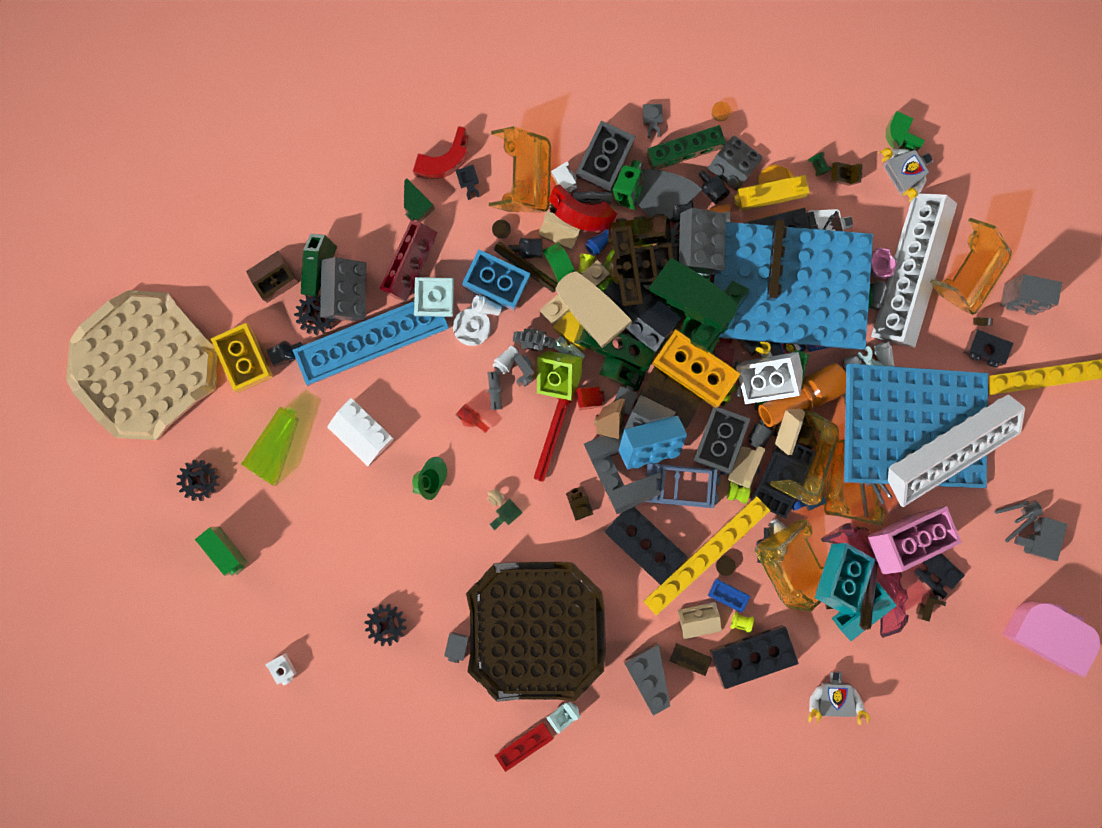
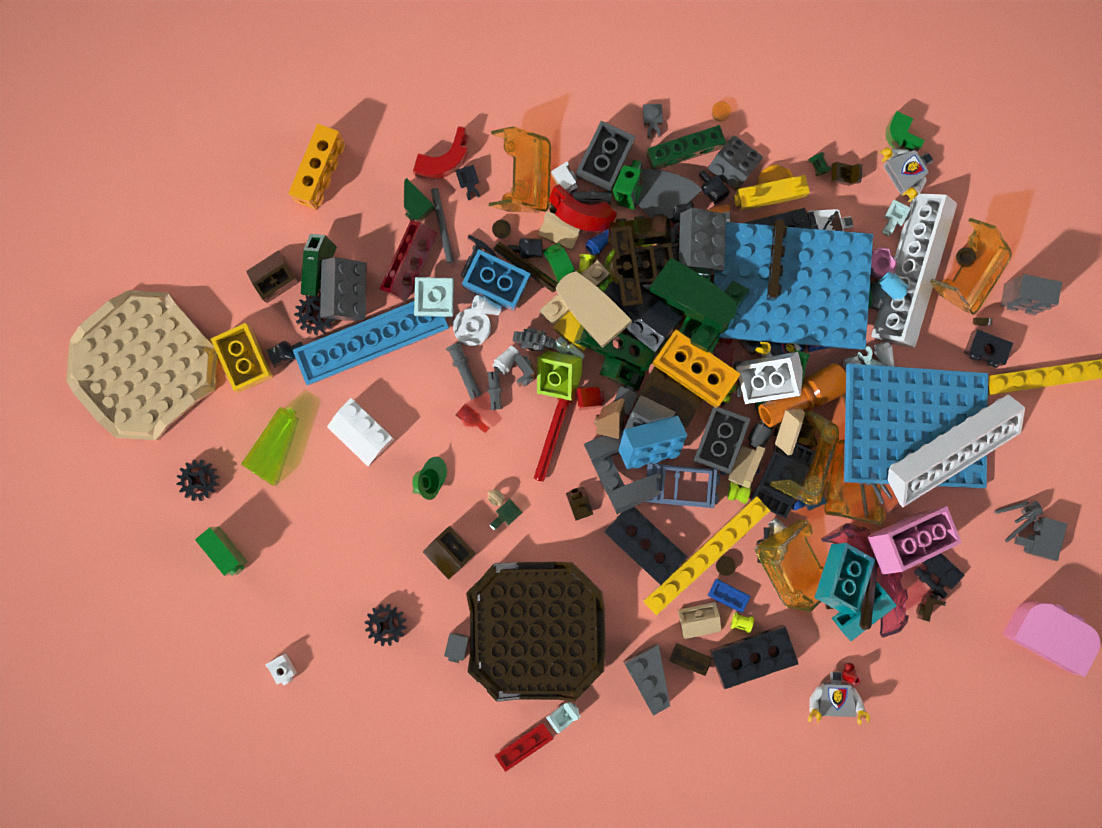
none -> light orange brick [288,123,345,210]
none -> dark brown slope [423,525,477,580]
none -> dark grey bar [431,188,454,263]
none -> dark grey pin [446,342,482,400]
none -> black piece [461,235,497,278]
none -> red arm [842,663,861,686]
none -> medium azure brick [879,271,908,300]
none -> light aqua plate [882,200,911,236]
none -> dark brown tile [956,247,976,268]

